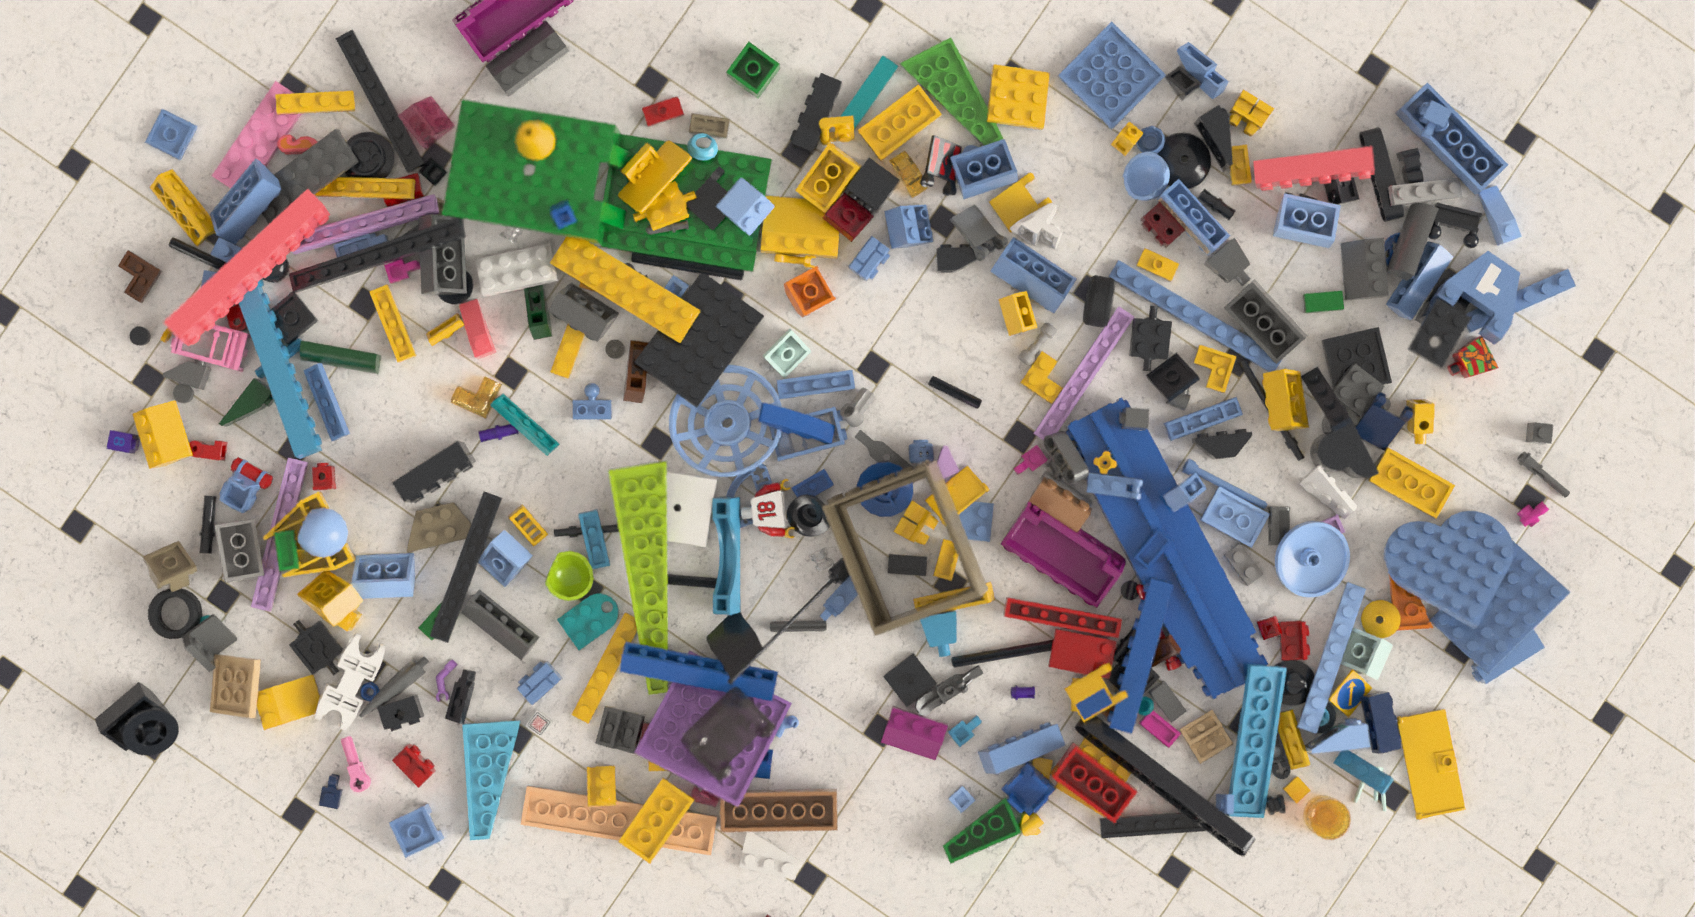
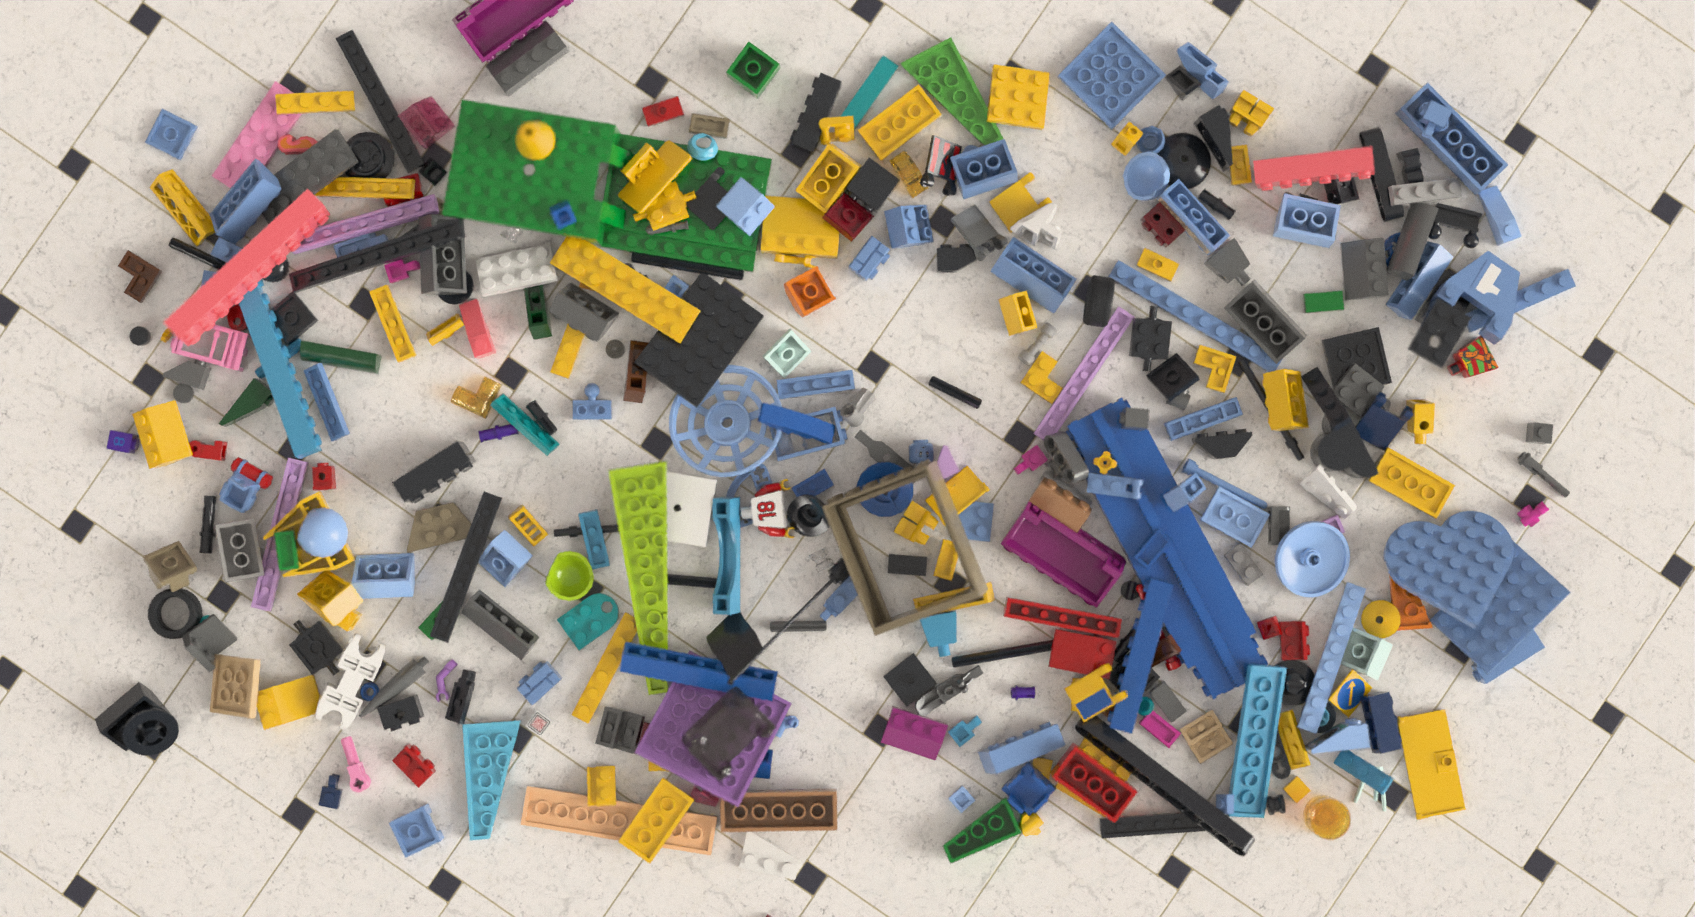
none -> black axle [526,400,557,436]

